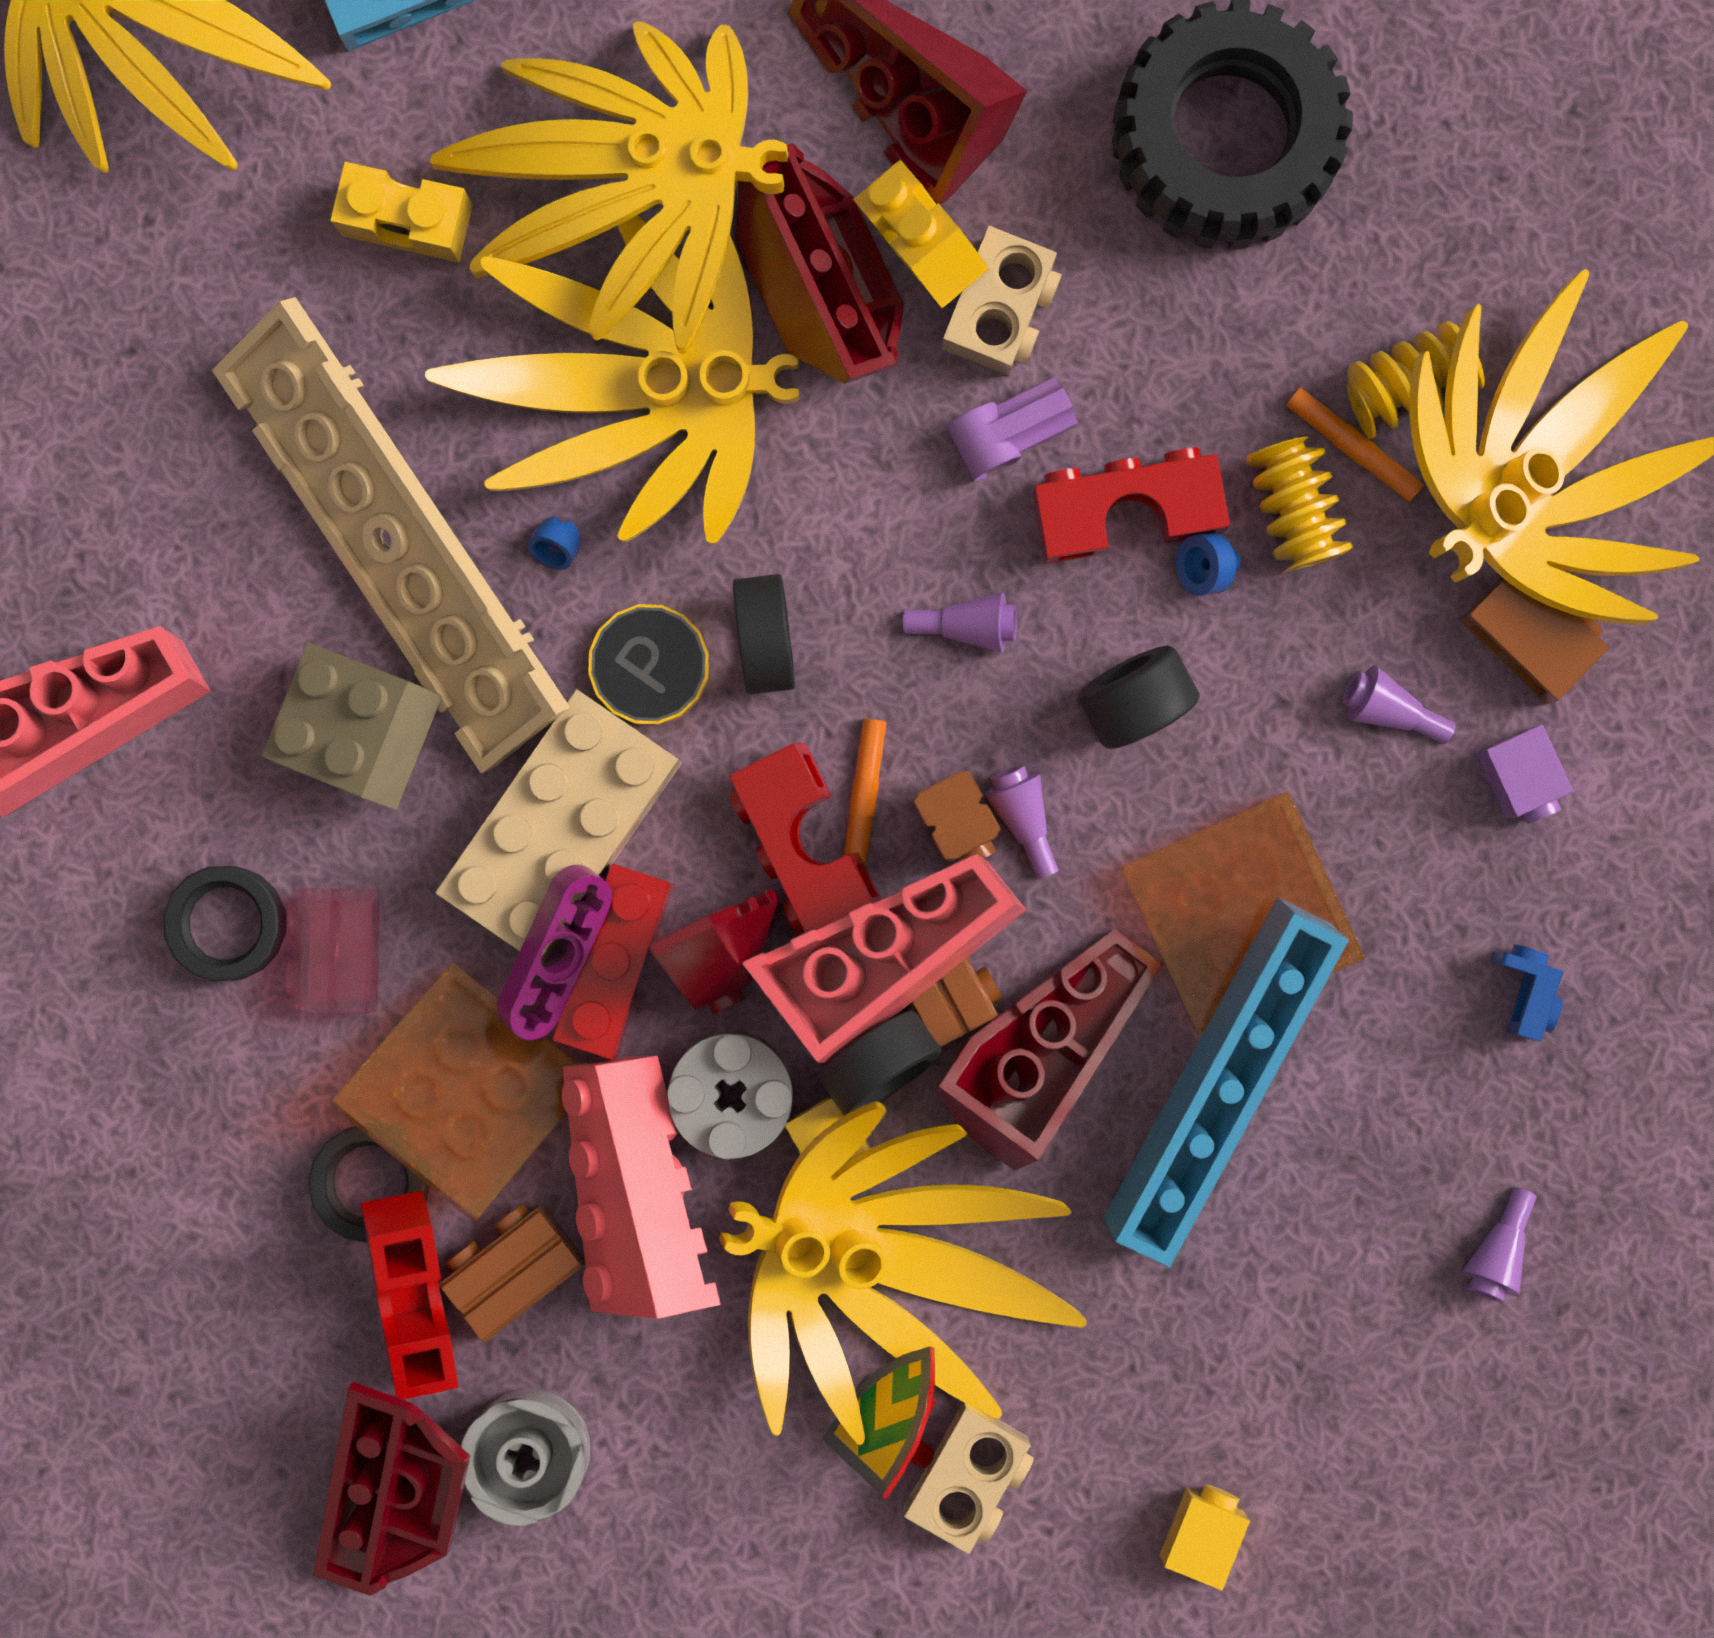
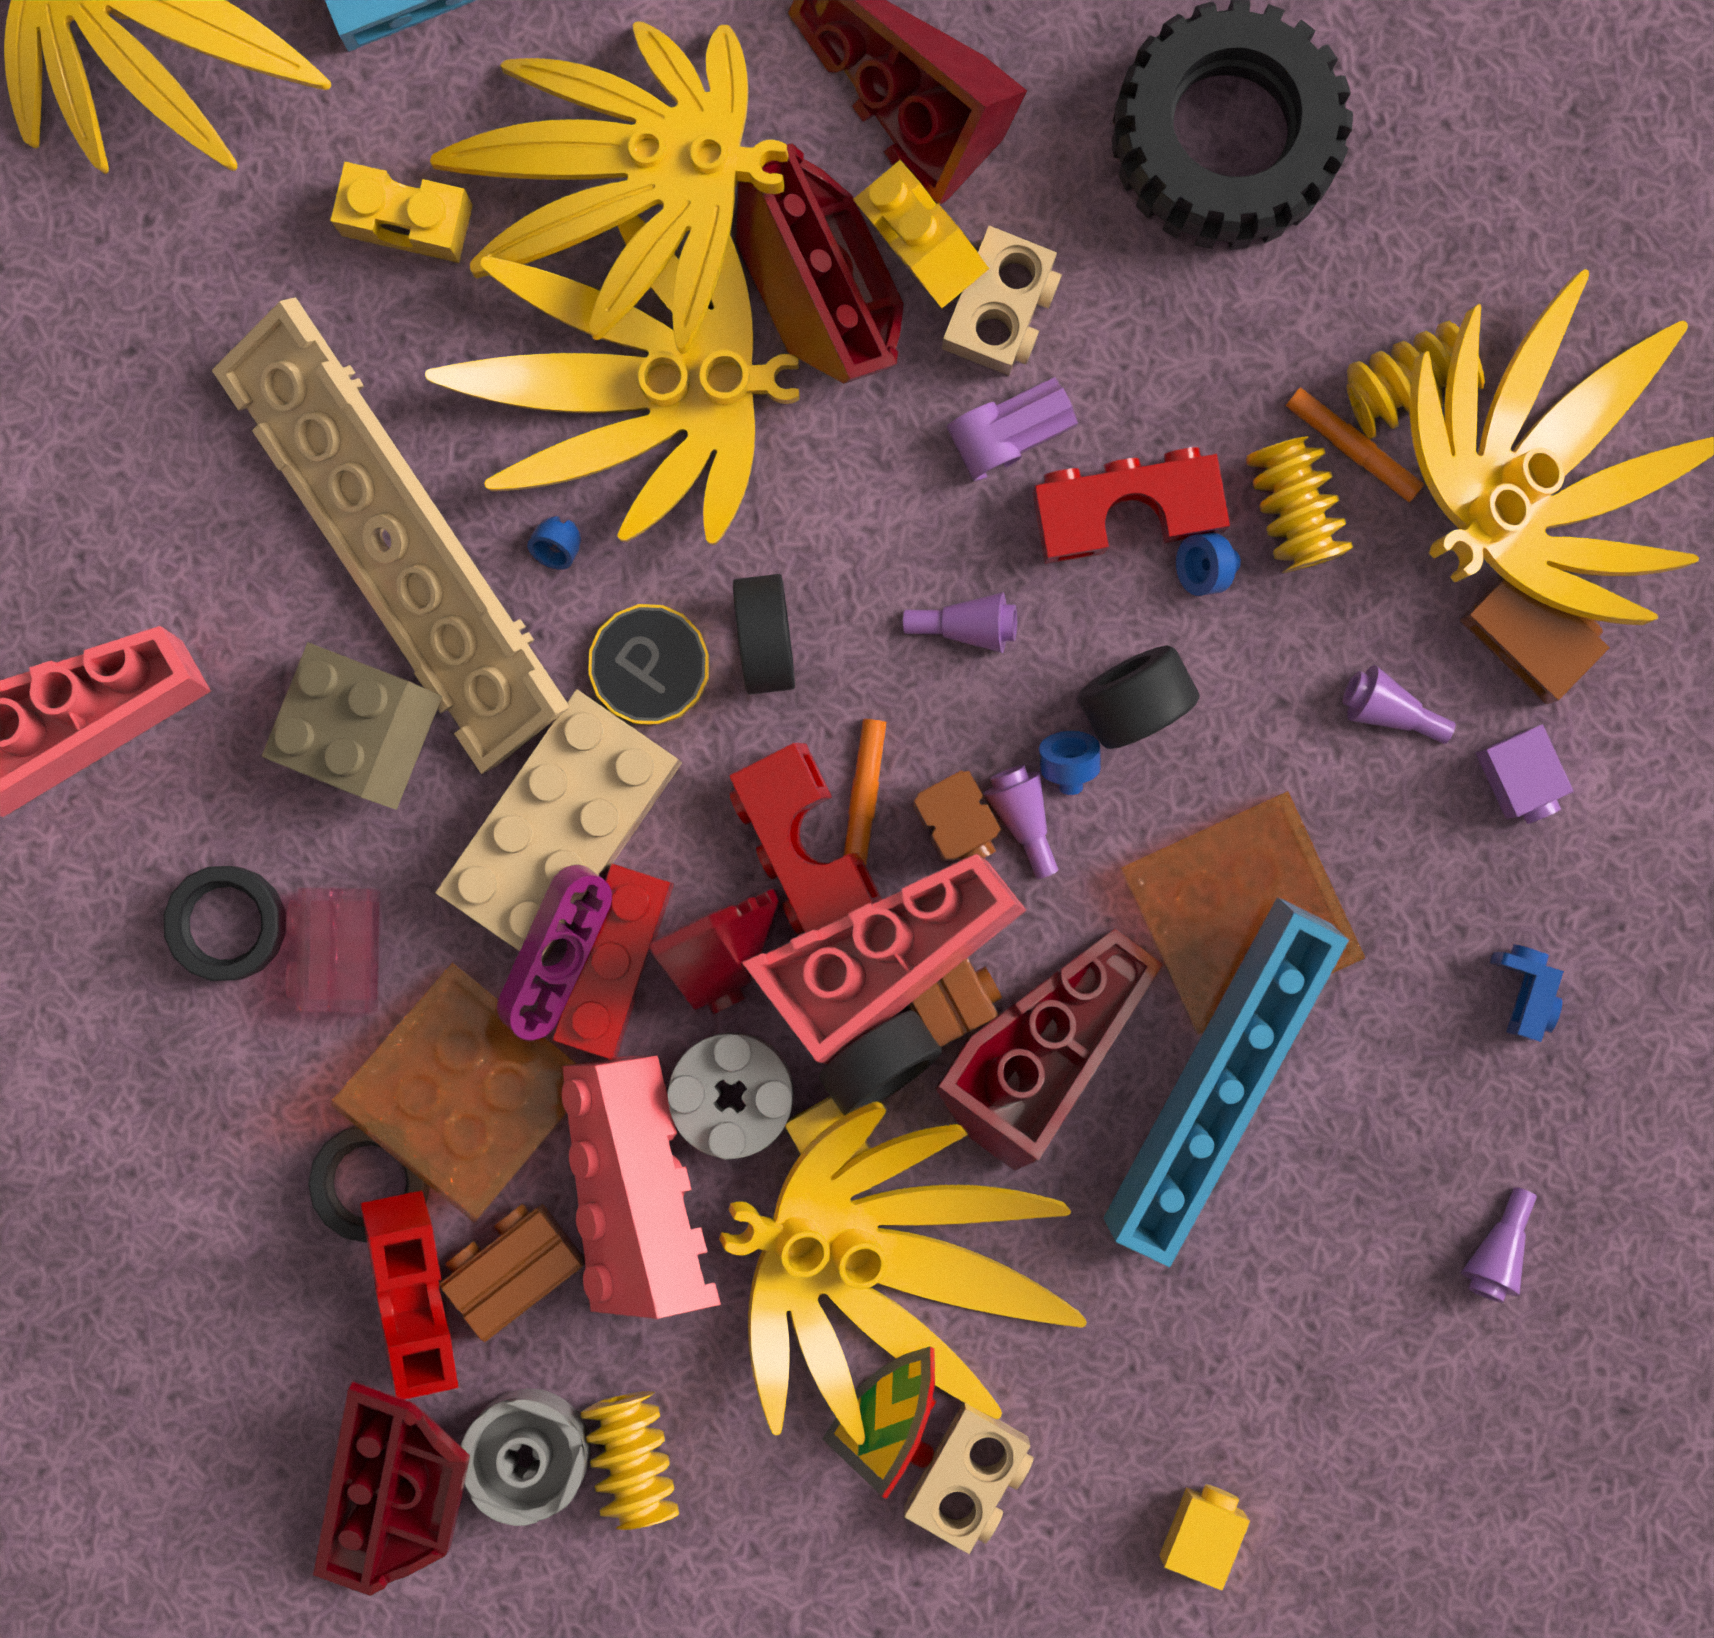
none -> yellow piece [581,1391,679,1530]
none -> blue tile [1039,731,1101,795]

